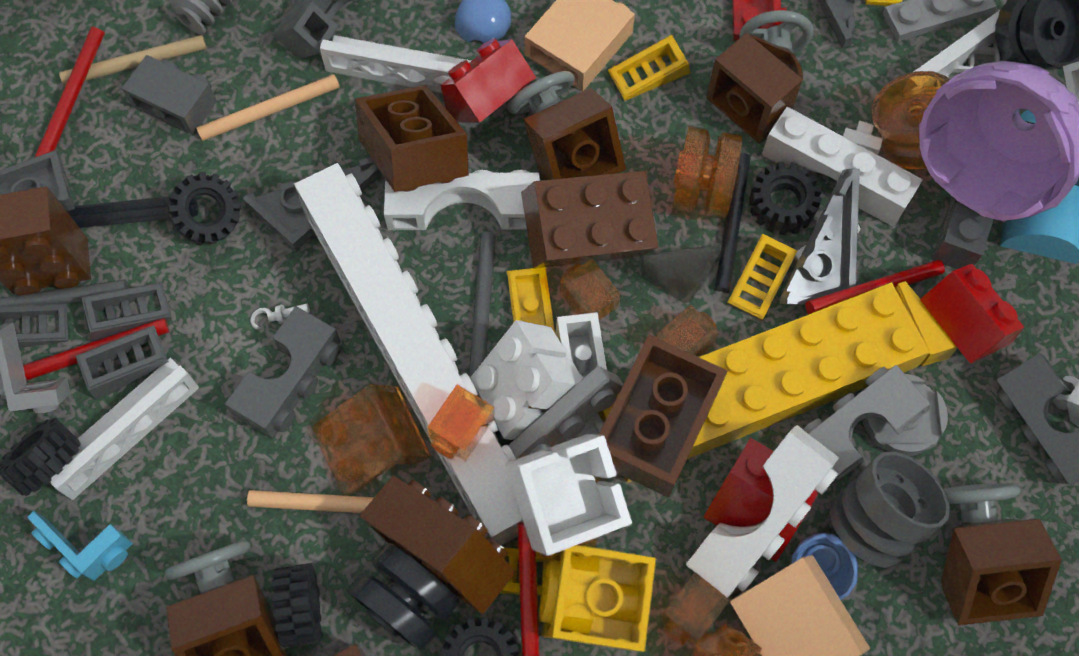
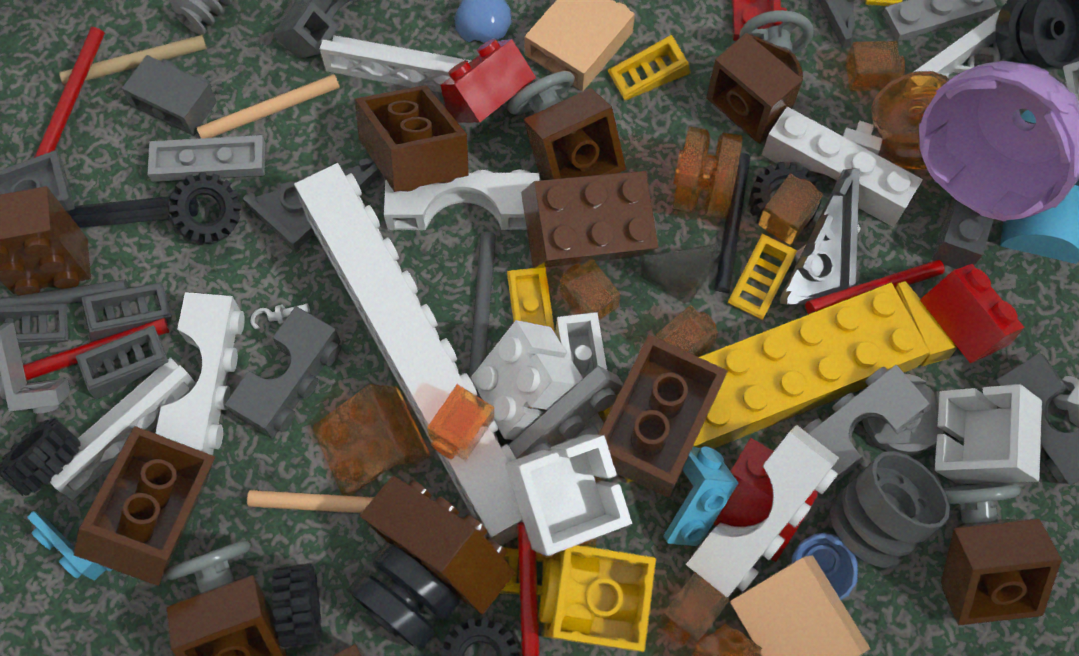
none -> reddish brown brick [74,426,216,586]
none -> light grey plate [148,135,265,182]
none -> white arch [155,292,245,455]
none -> medium azure bracket [664,447,738,546]
none -> clear orange brick [758,173,824,246]
none -> clear orange brick [845,41,905,91]
none -> white piece [935,384,1042,484]

